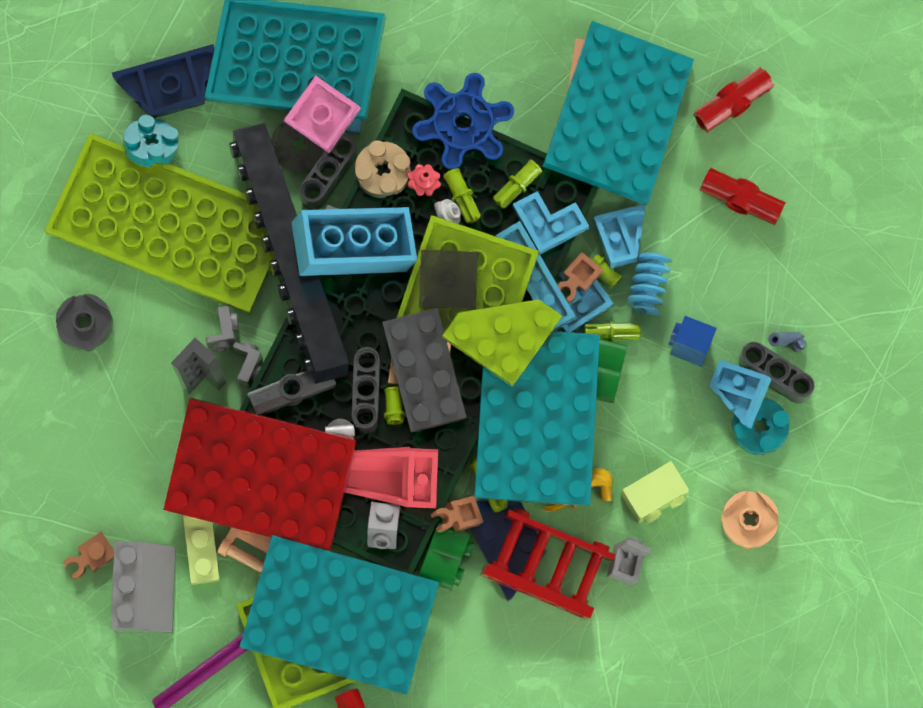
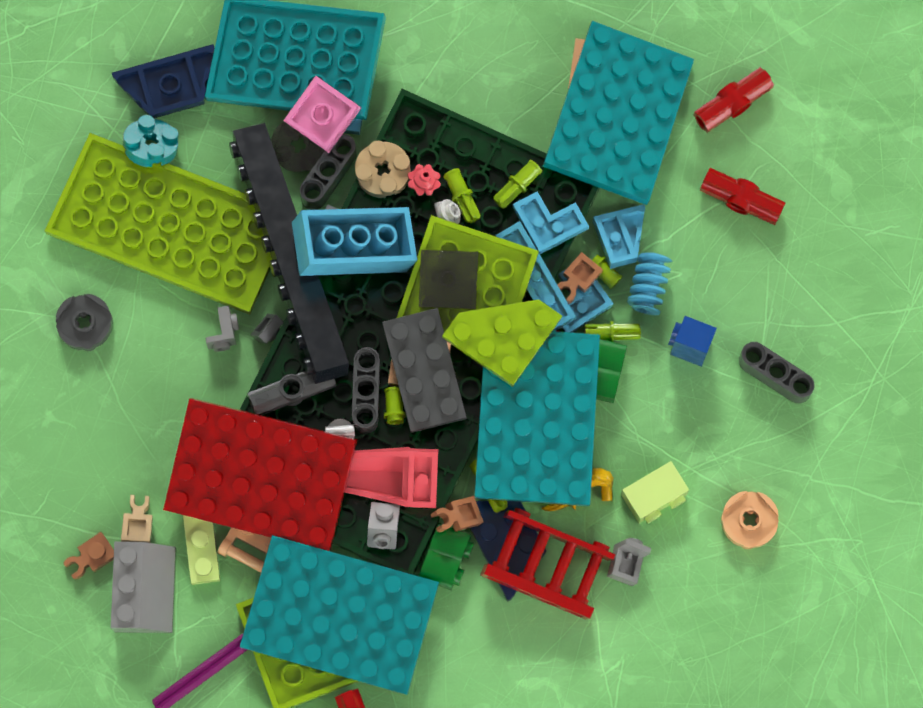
dark grey fence [171,338,227,394] -> none
light grey bracket [233,341,263,389] -> none
blue plate [413,73,514,170] -> none
medium azure wing [709,360,772,429] -> none
teal plate [732,398,789,455] -> none
sand blue arm [768,332,807,352] -> none
none -> tan plate [121,495,153,543]
none -> dark grey plate [250,313,284,344]

